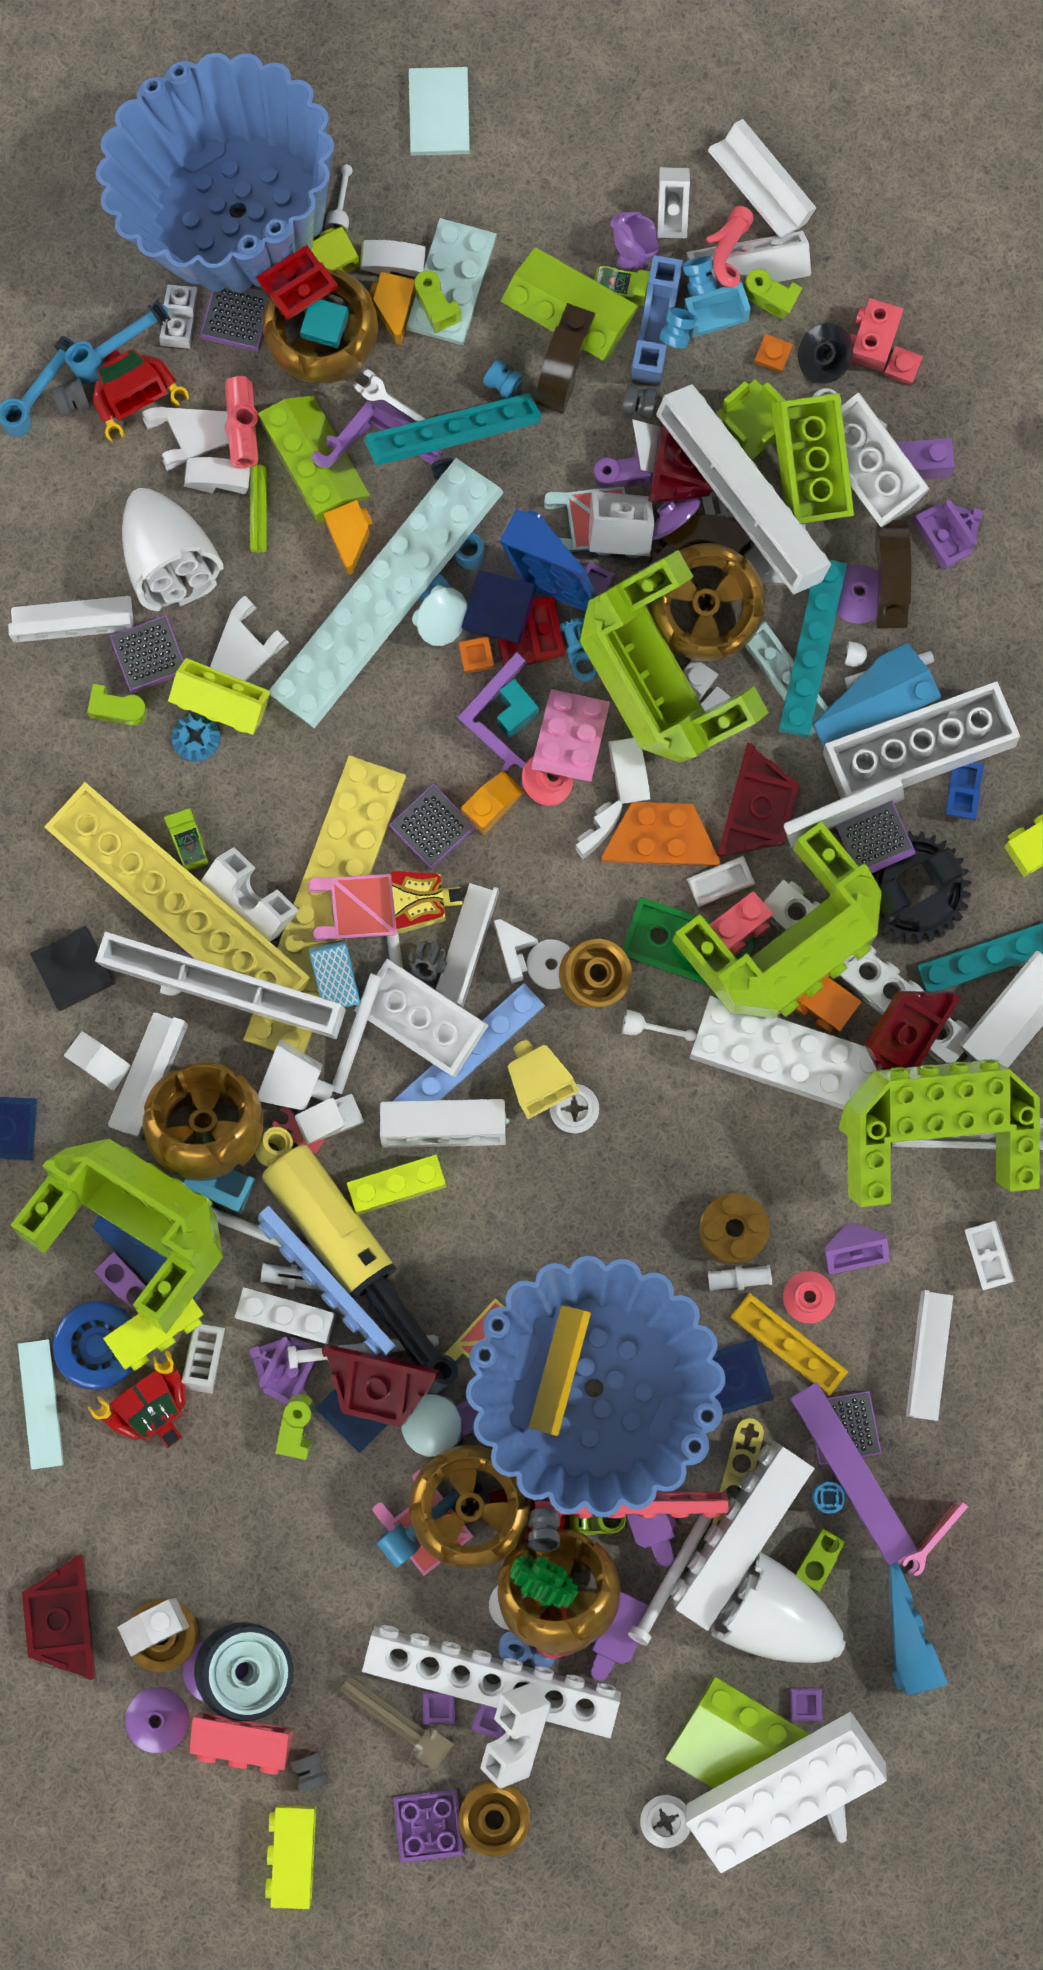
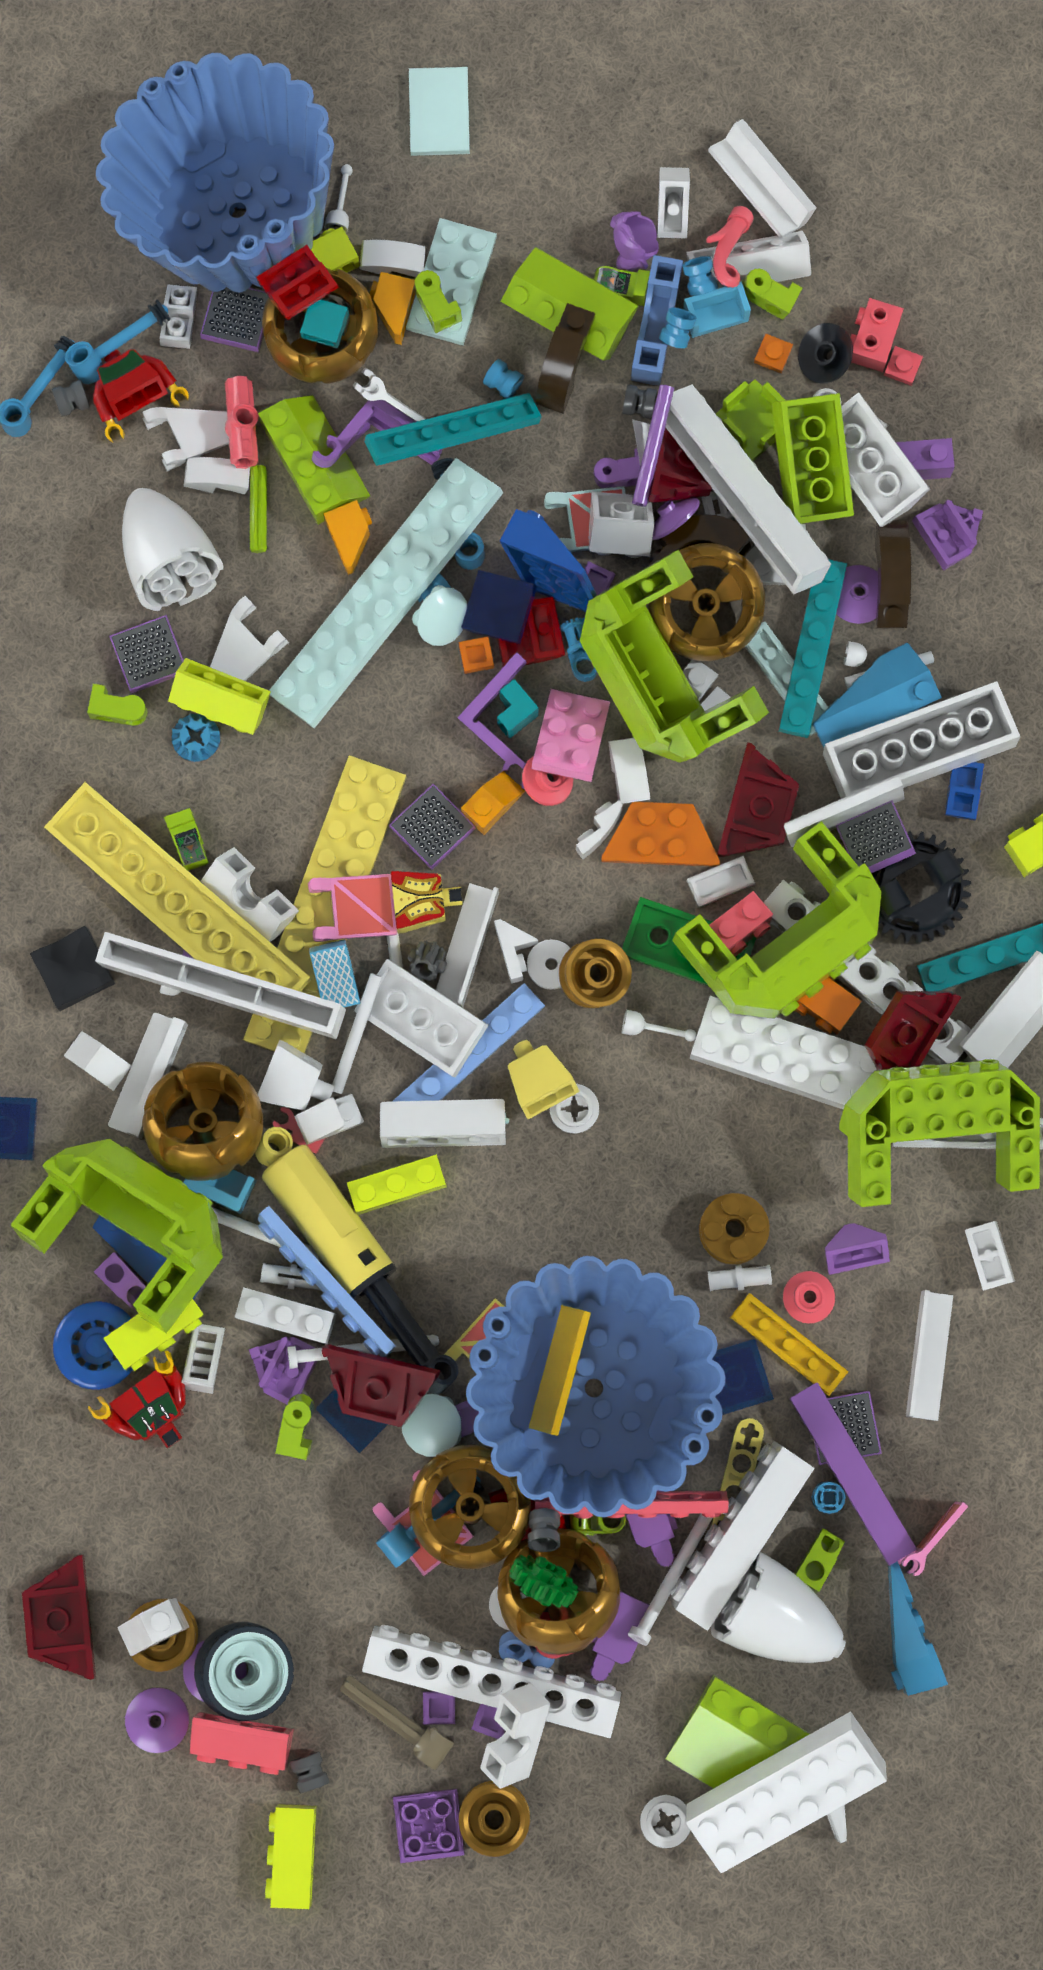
white panel [8,596,134,643] -> none
light aqua tile [18,1340,64,1470] -> none
medium lavender tile [789,1688,822,1721] -> none
none -> medium lavender piece [632,385,674,507]

